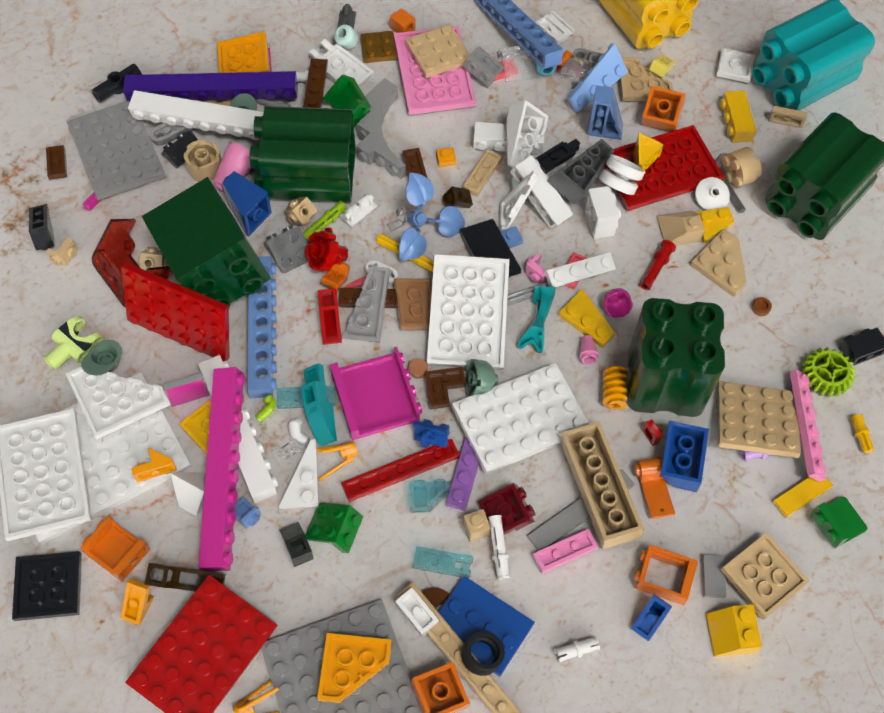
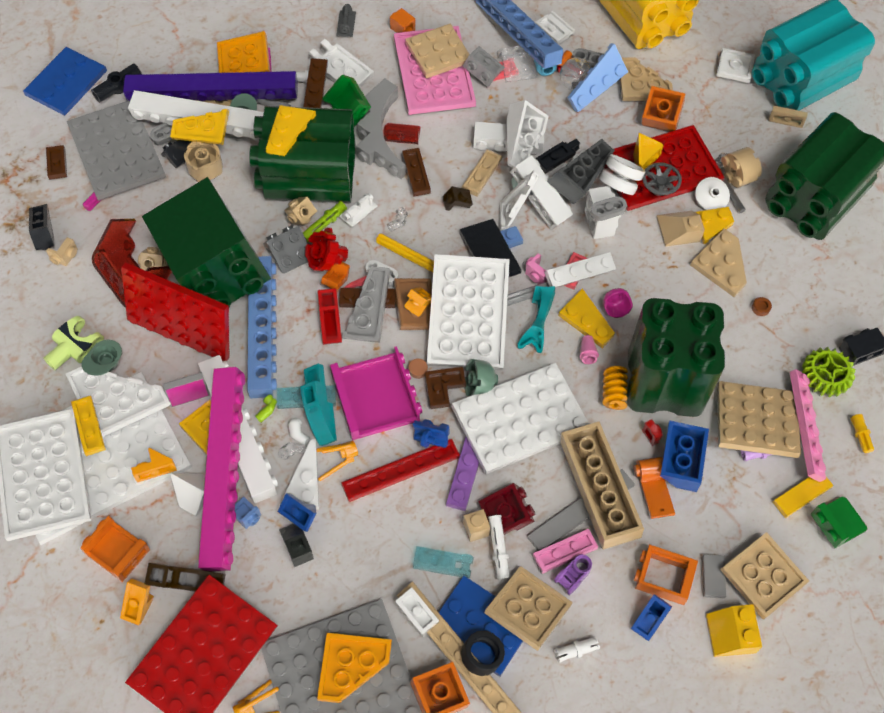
black plate [12,551,82,621] -> none
bright pink cone [213,141,255,192] -> none
blue slope [222,171,272,237] -> none
green bracket [305,502,363,553] -> none
light aqua head [334,25,359,49] -> none
pearl gold plate [361,31,397,63] -> none
medium blue plant [399,173,465,261] -> none
clear light blue slope [409,479,450,513] -> none
reddish brown tile [422,588,450,609] -> none
light orange plate [436,147,456,167] -> none
medium blue wedge [587,85,623,140] -> none
red pin [640,240,676,290] -> none
light yellow slope [649,55,677,78] -> none
yellow brick [720,90,757,143] -> none
none -> blue plate [23,47,107,116]
none -> yellow tile [71,395,106,456]
none -> yellow wing [170,109,229,145]
none -> yellow wing [266,105,316,156]
none -> blue slope [277,493,317,532]
none -> clear red panel [384,123,421,145]
none -> light orange slope [404,287,432,317]
none -> tan plate [485,566,573,651]
none -> medium lavender piece [554,554,592,595]
none -> light grey plate [590,196,627,221]
none -> dark grey wheel [642,163,682,196]

